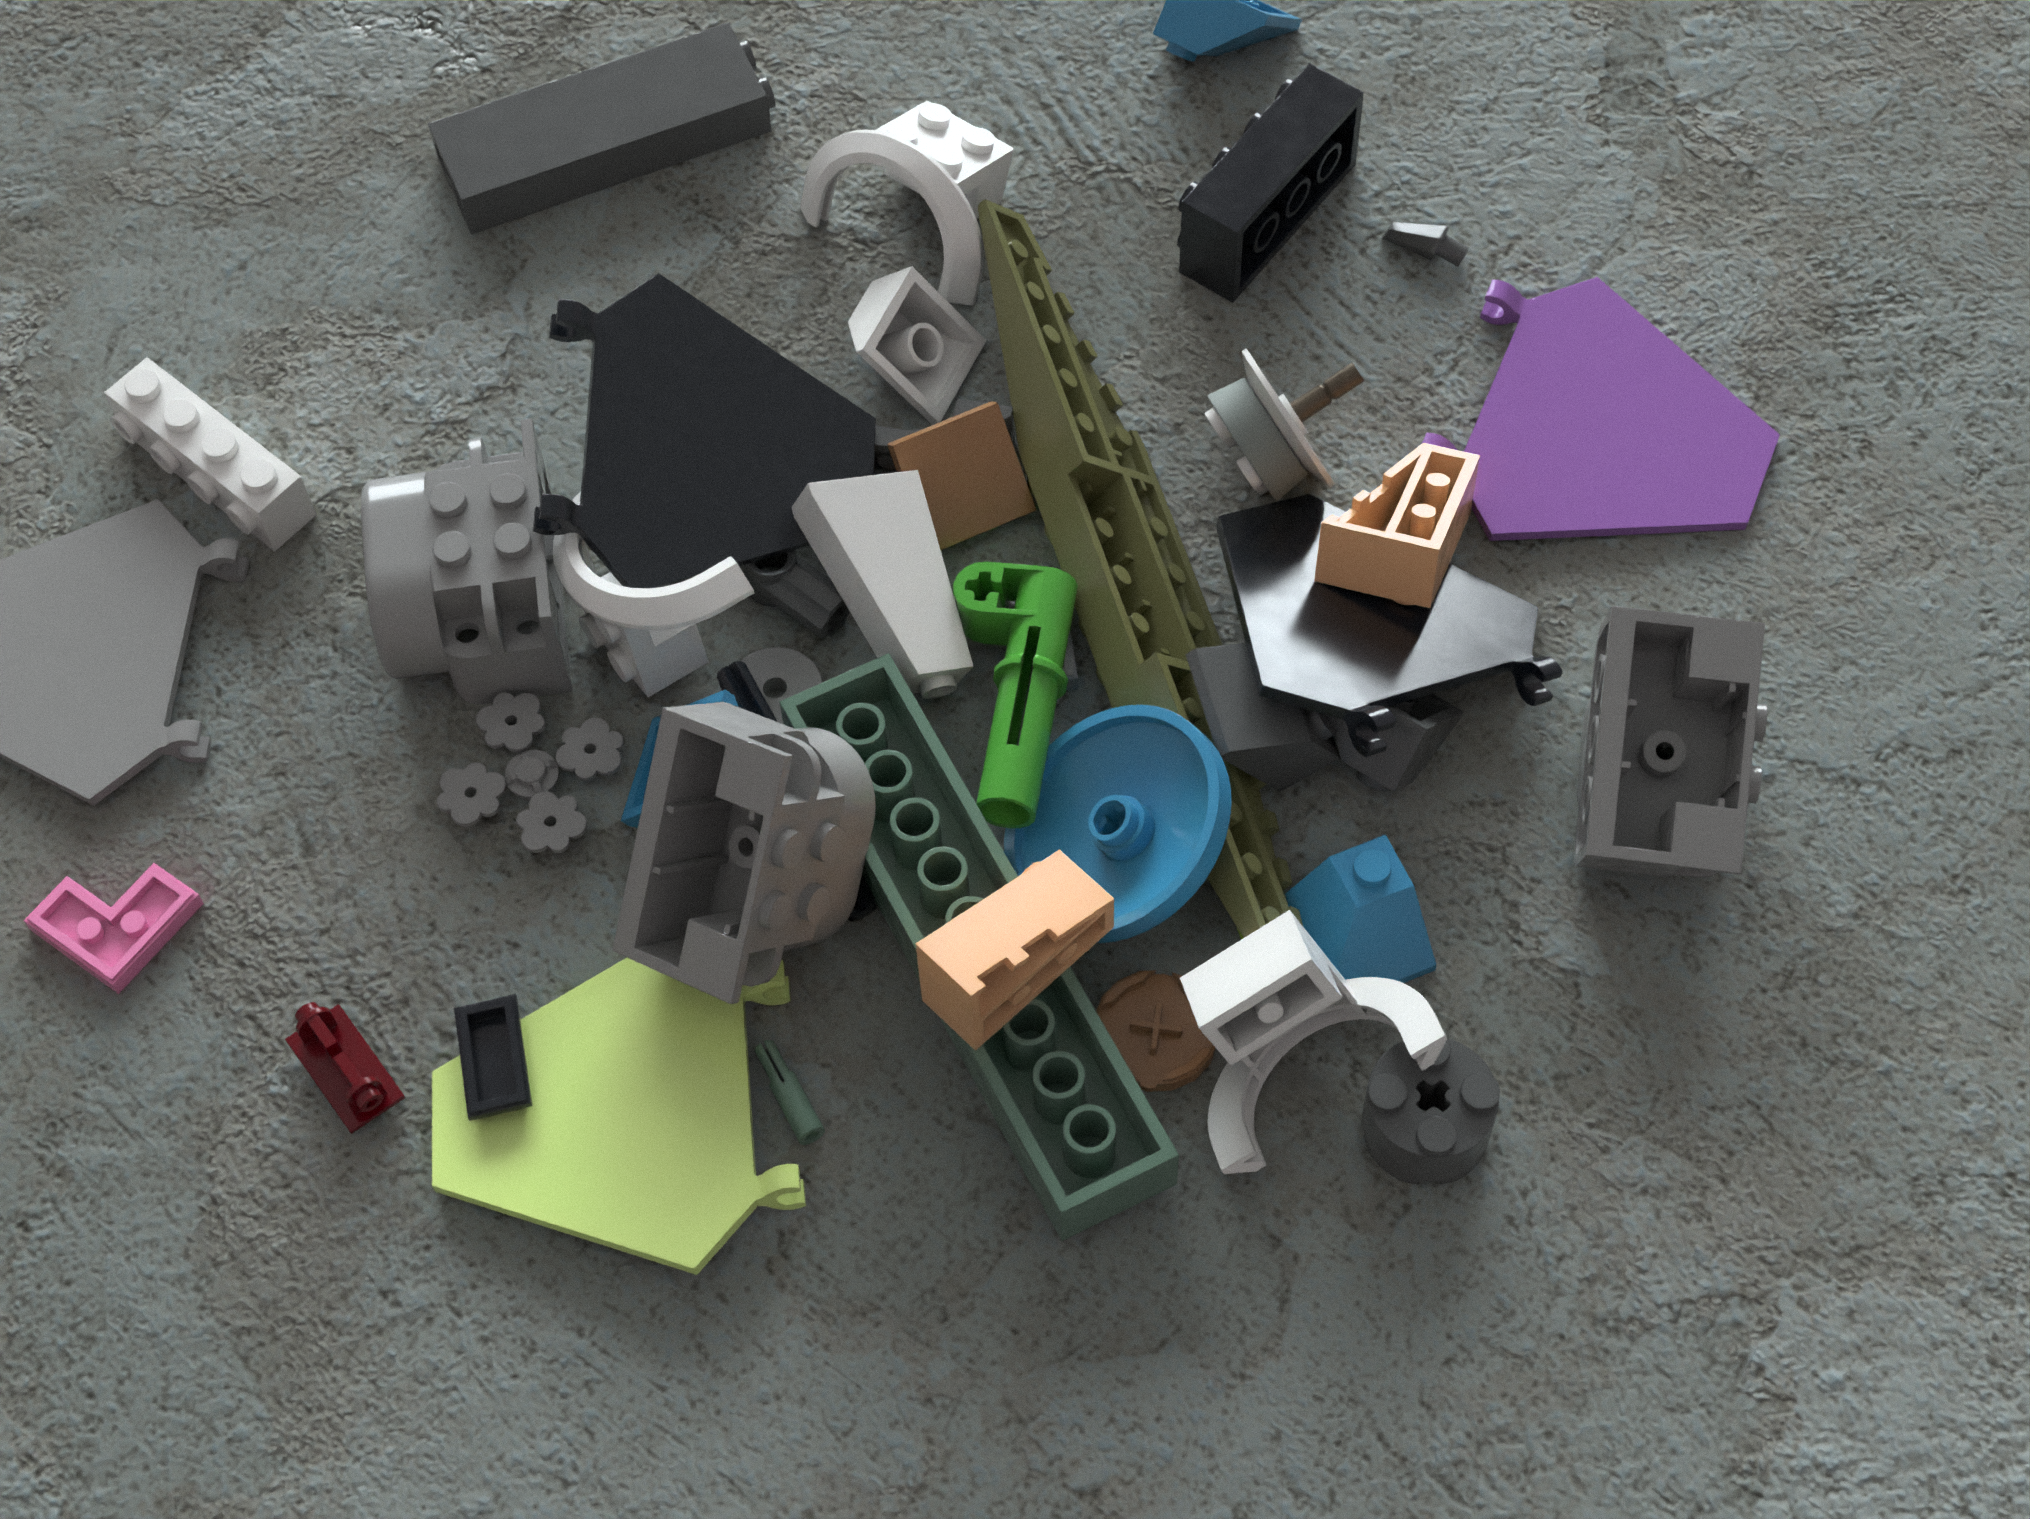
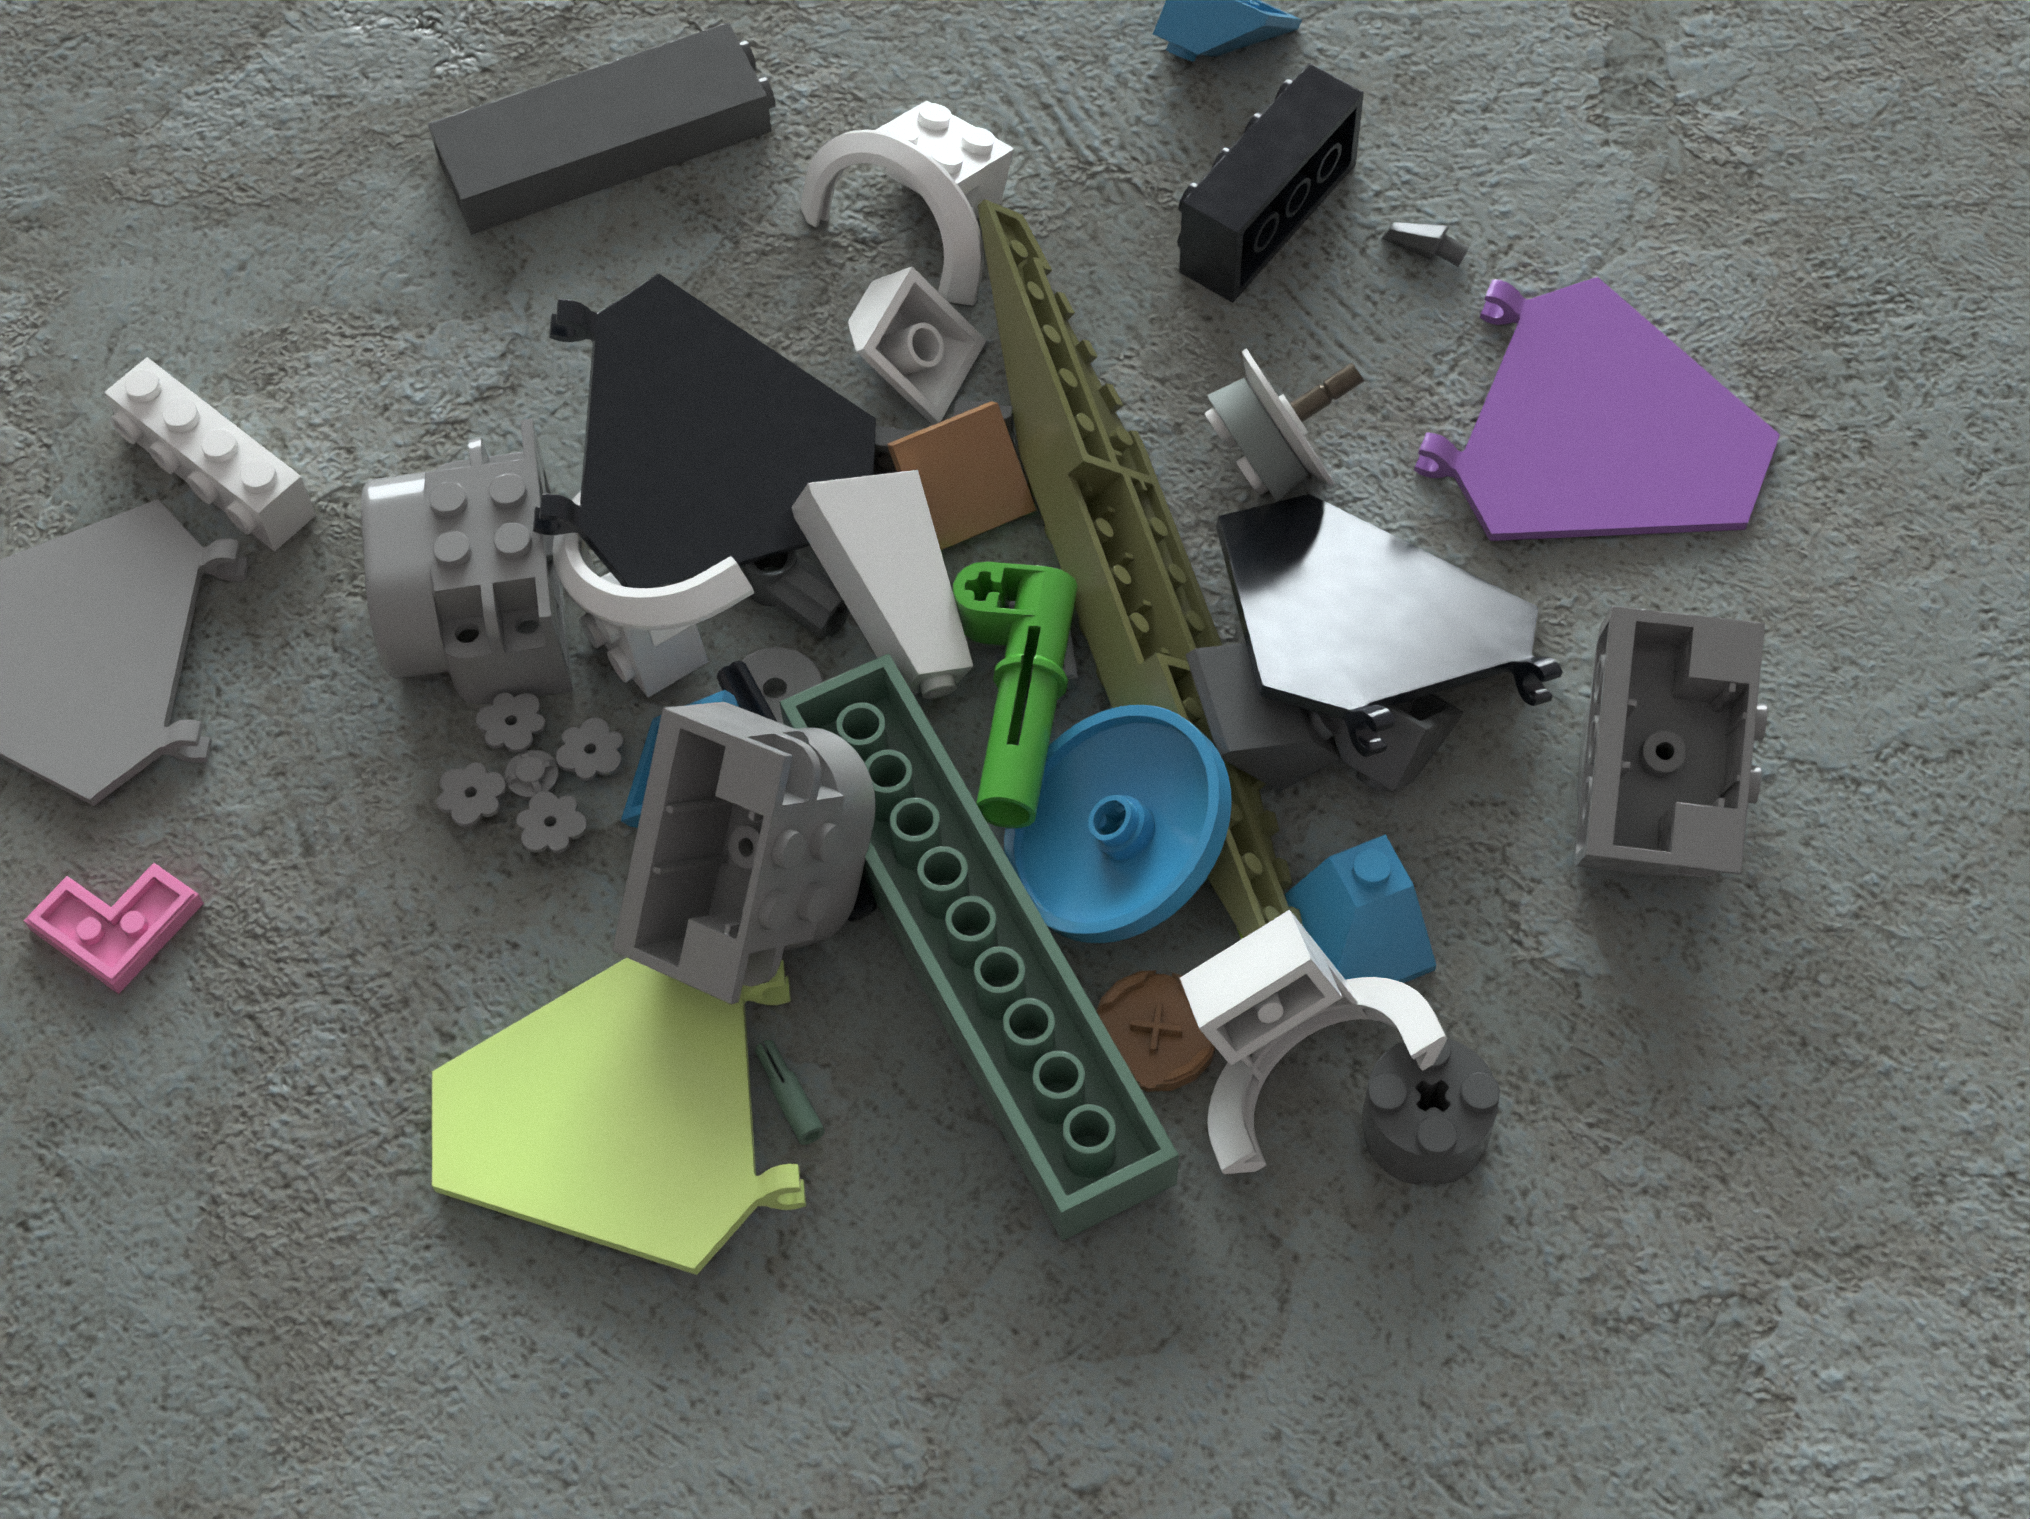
dark red hinge [285,1002,406,1134] -> none
black tile [454,994,533,1121] -> none
light nougat wedge [916,850,1114,1051] -> none
light nougat wedge [1314,443,1480,608] -> none

